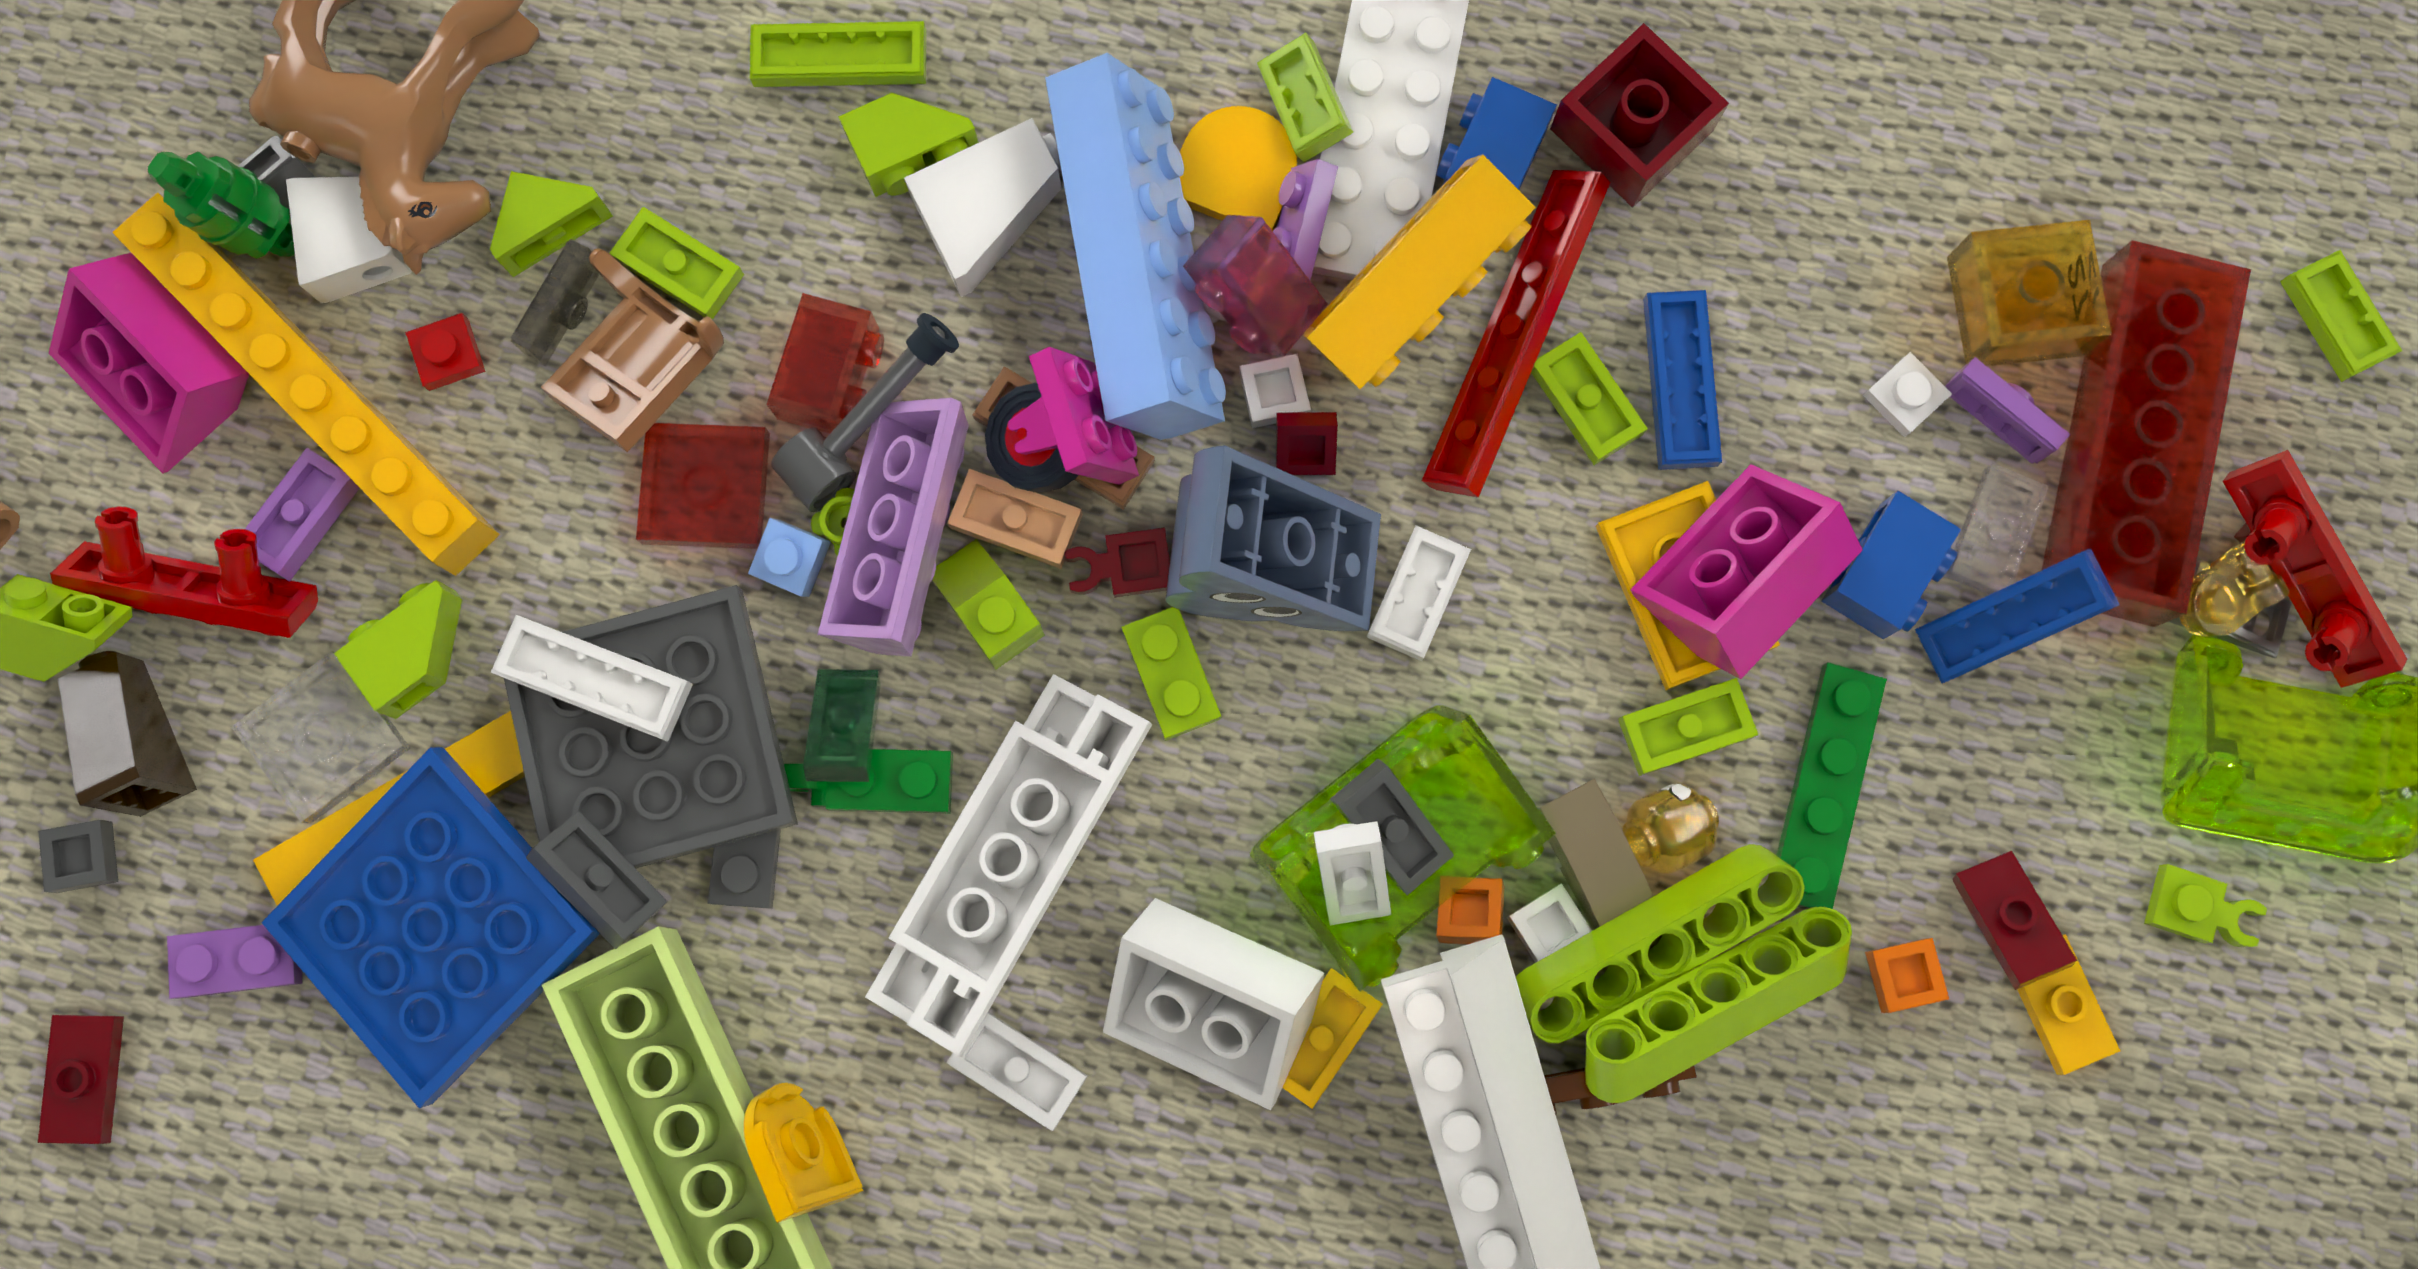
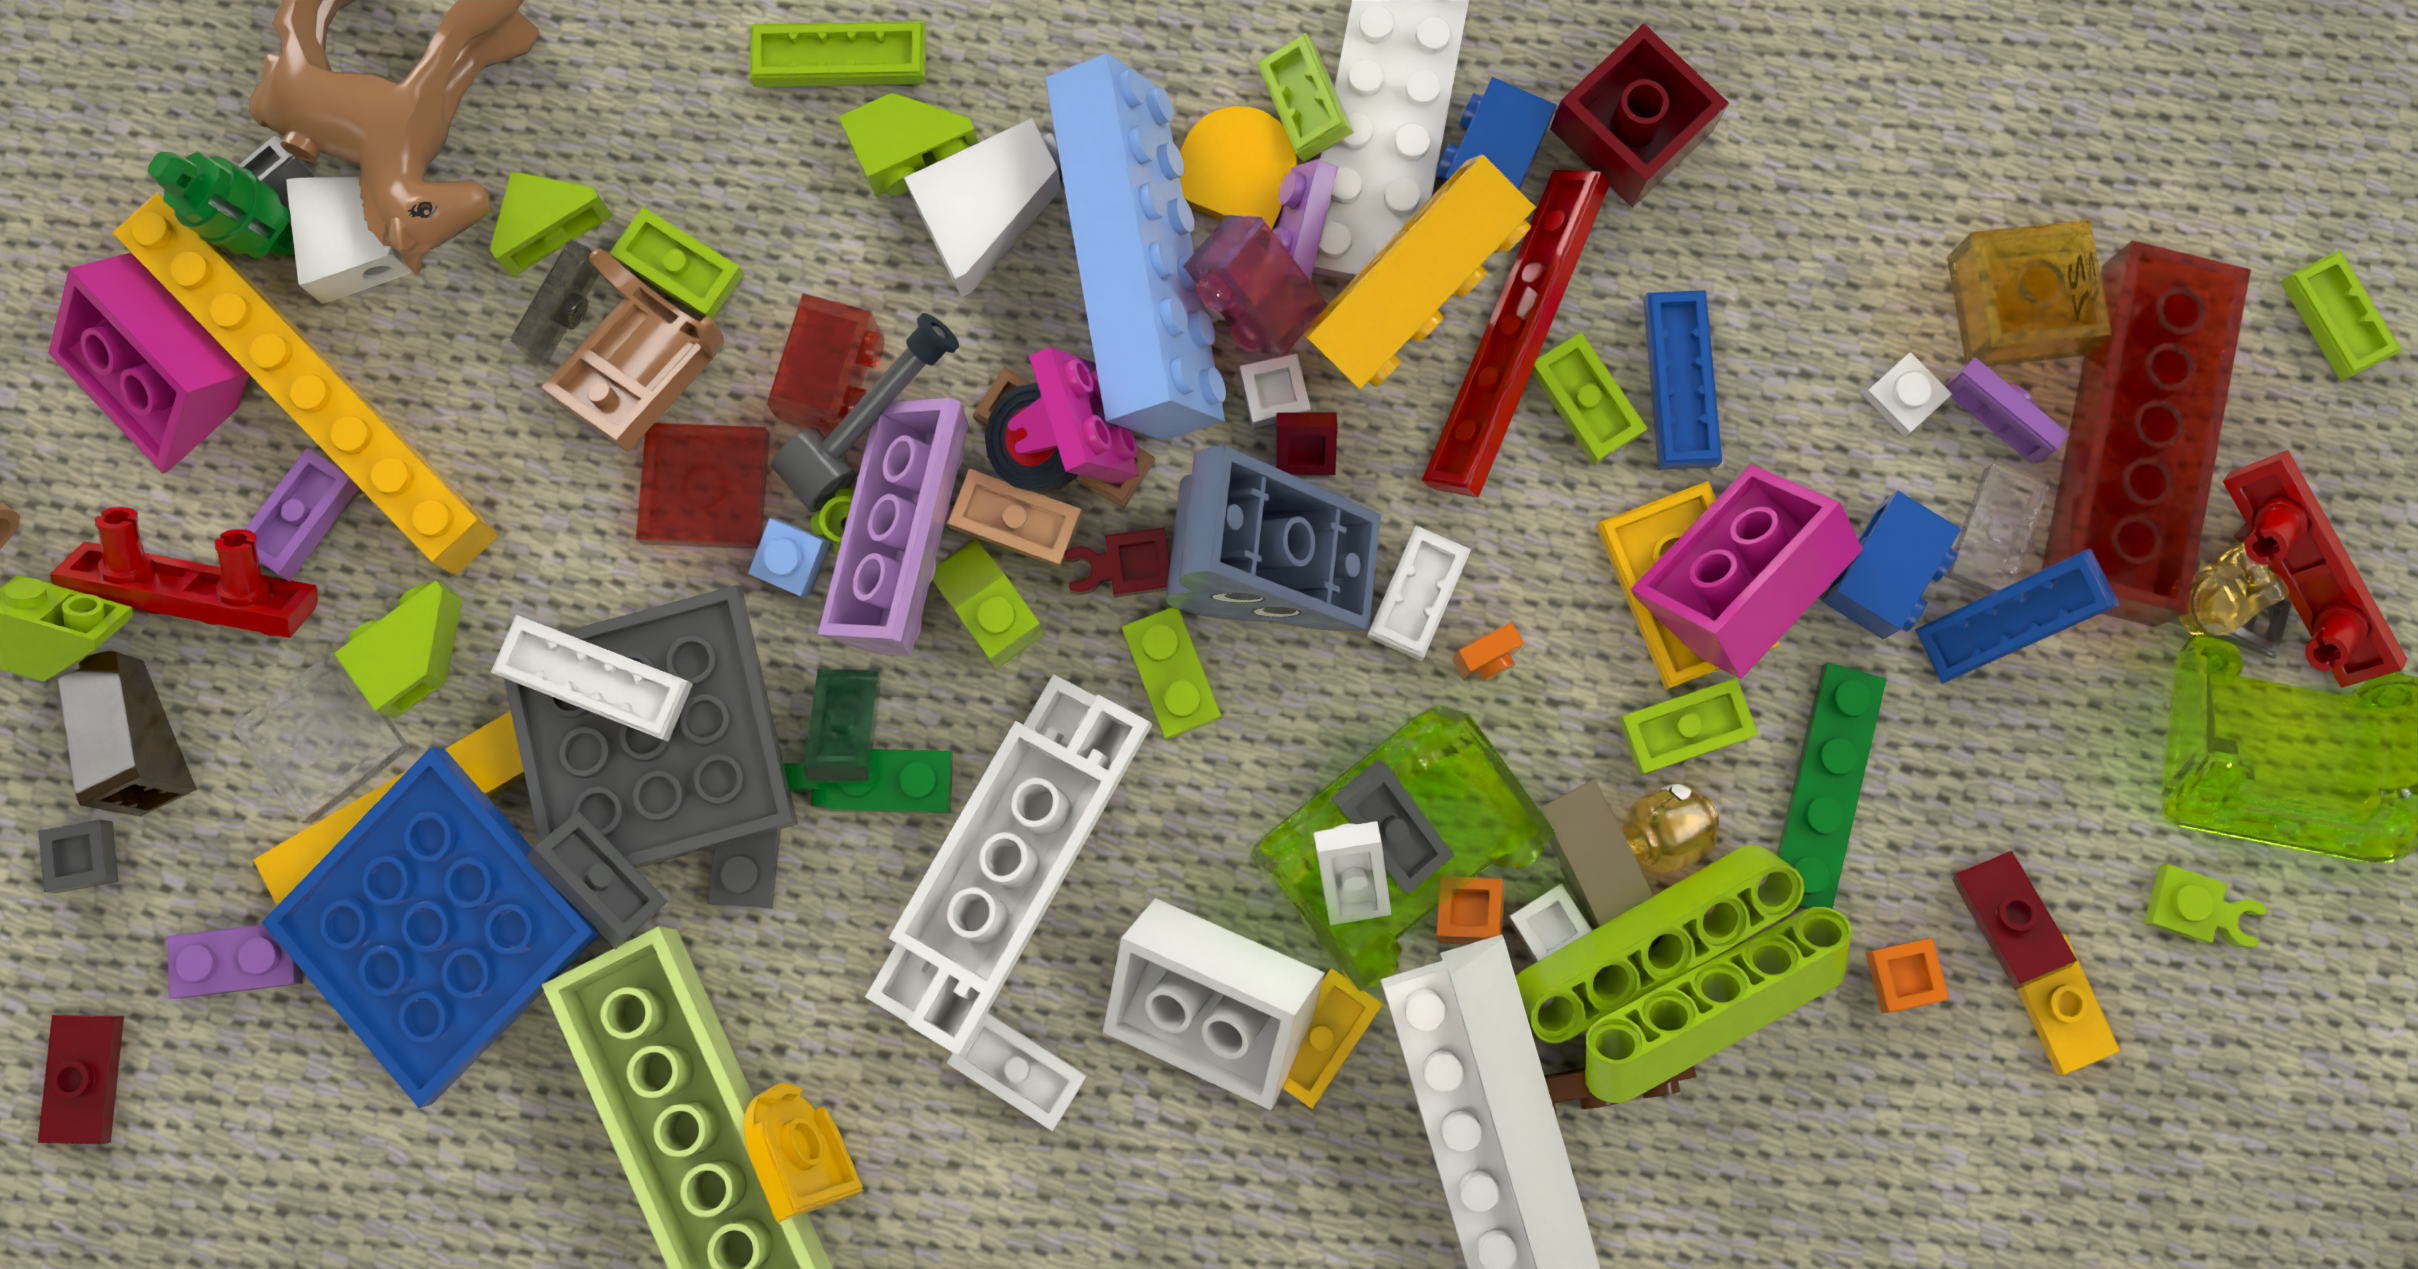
red plate [405,313,486,391] -> none
none -> orange plate [1452,622,1524,682]

